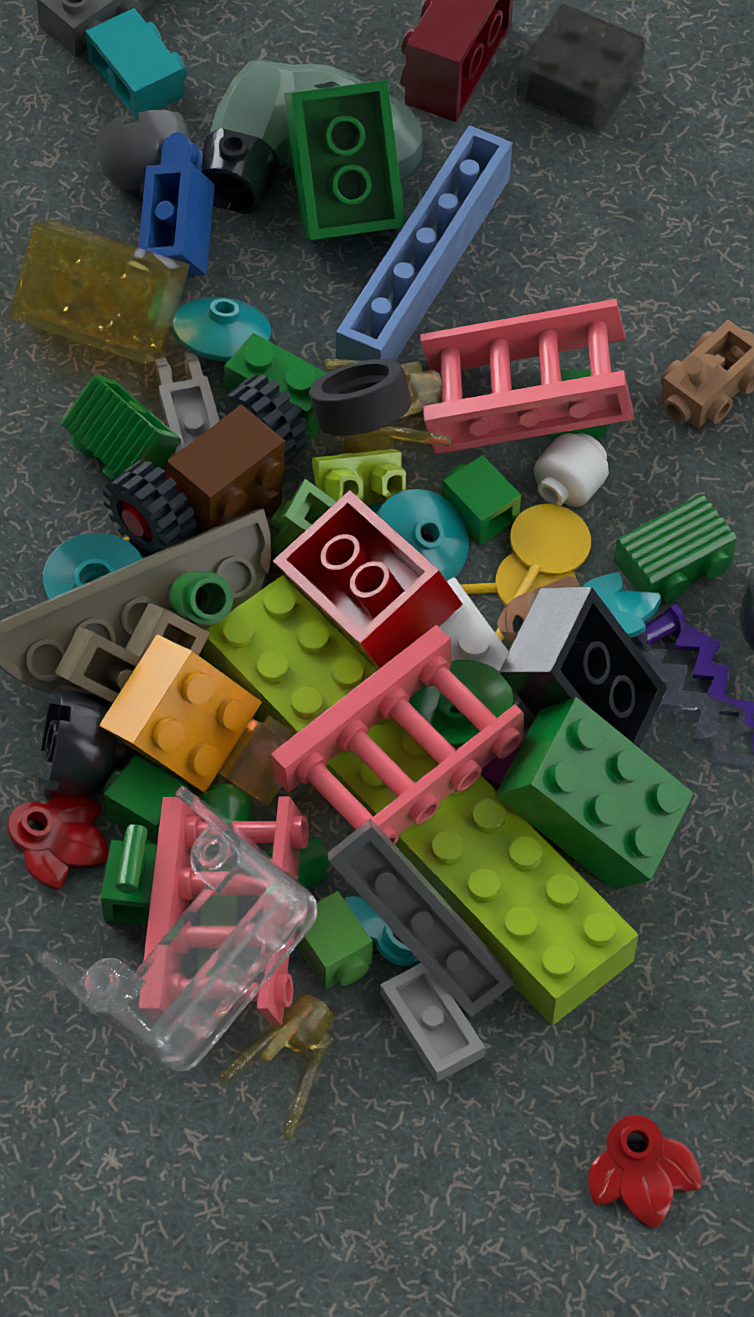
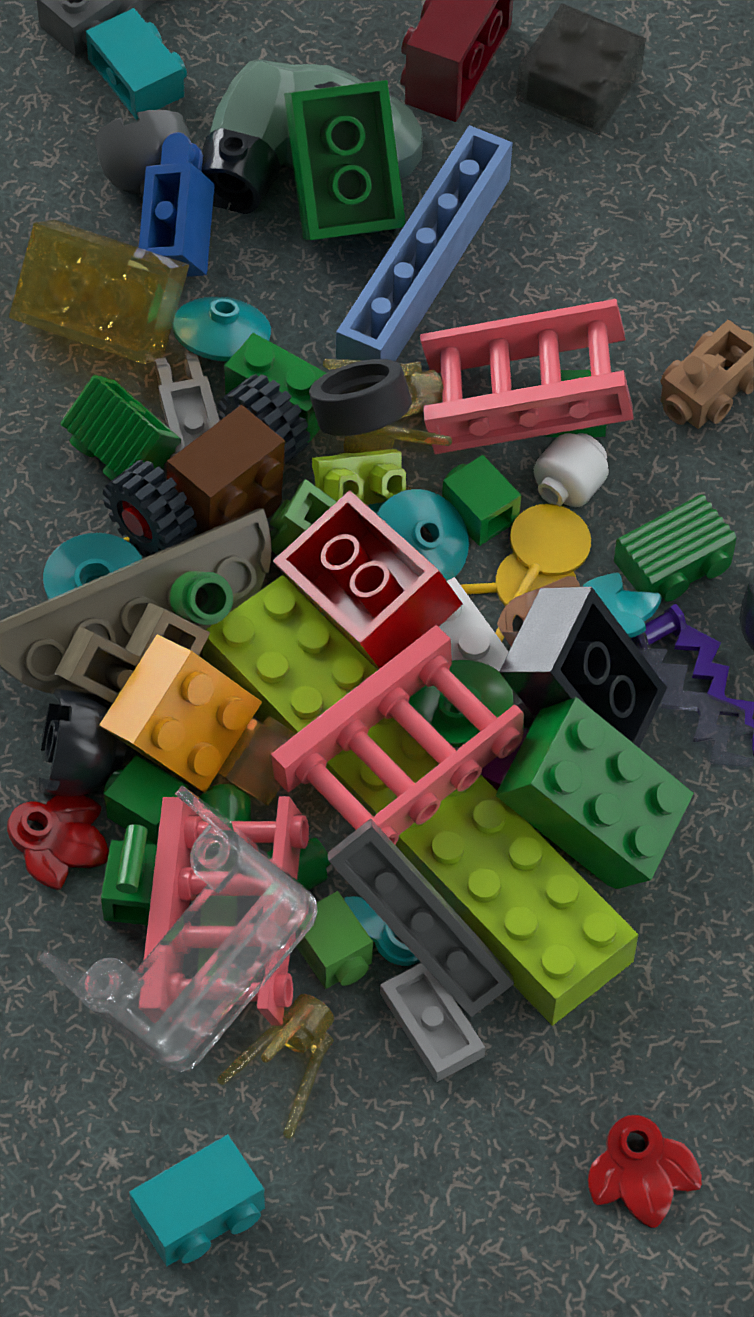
none -> teal brick [129,1134,265,1266]

